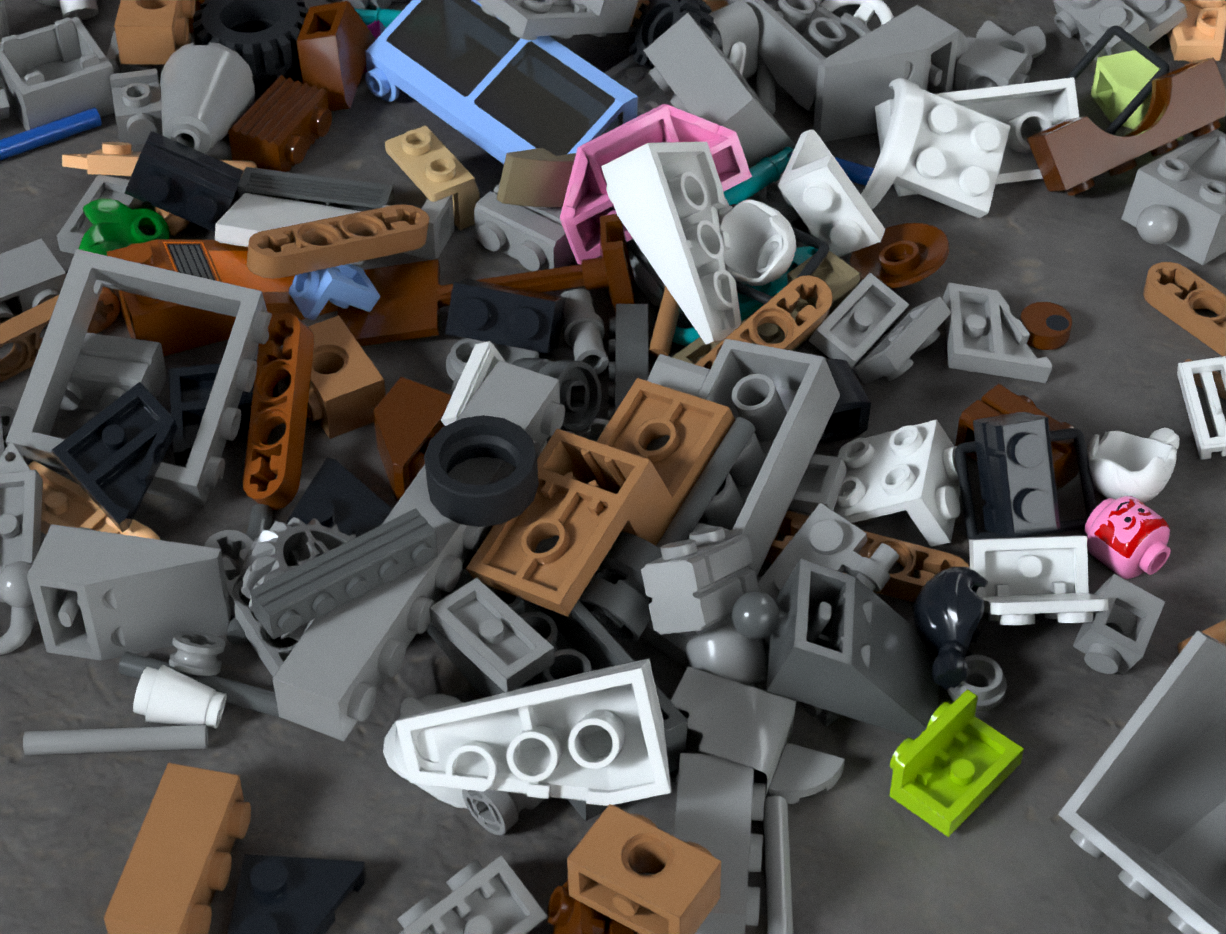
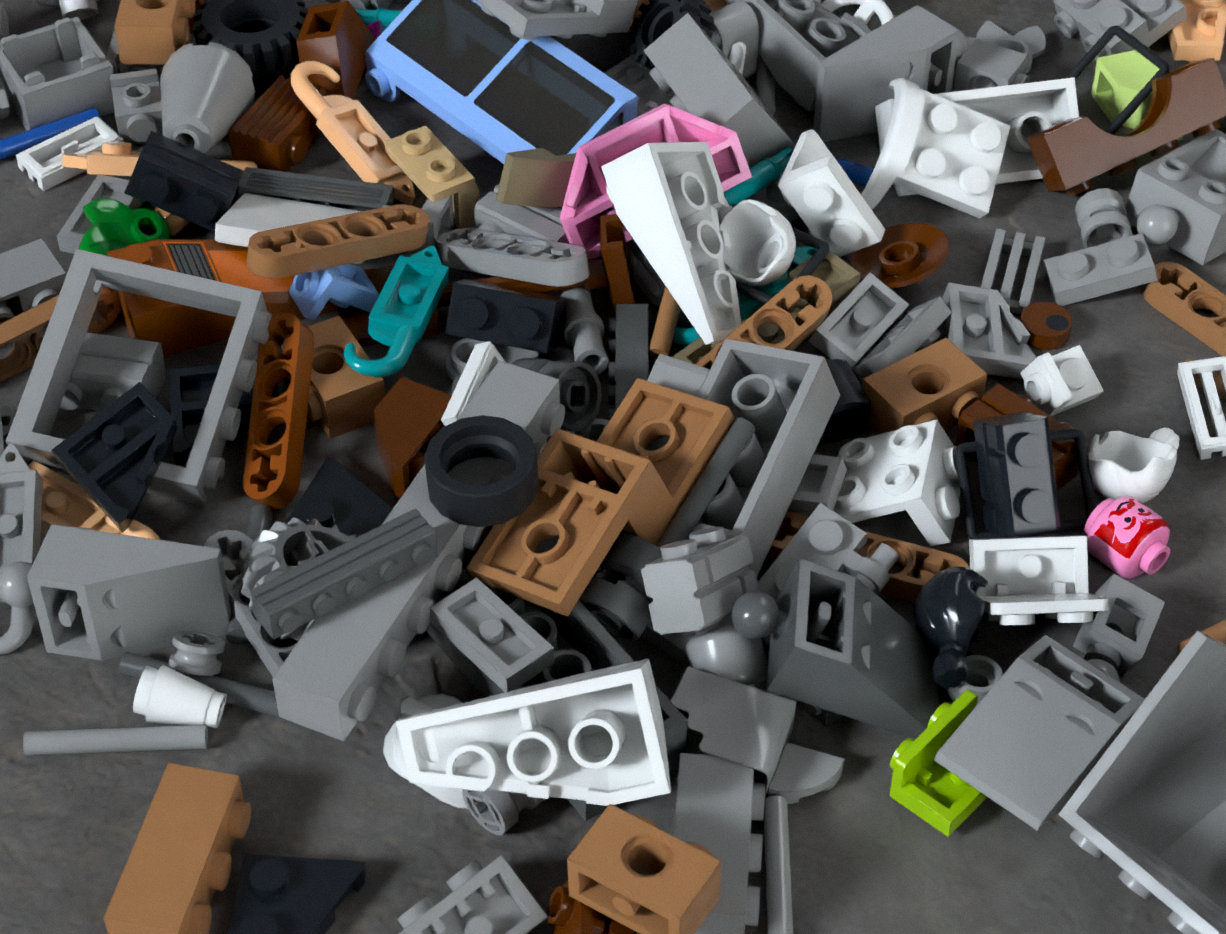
none -> white tile [16,116,124,191]
none -> light nougat plate [291,61,415,205]
none -> teal plate [344,245,449,378]
none -> light grey beam [436,228,590,287]
none -> medium nougat brick [862,338,987,435]
none -> light grey slope [934,635,1145,831]
none -> light grey tile [980,229,1045,314]
none -> white bracket [1020,345,1104,416]
none -> light grey plate [1044,233,1157,306]
none -> light grey wheel [1075,188,1133,248]

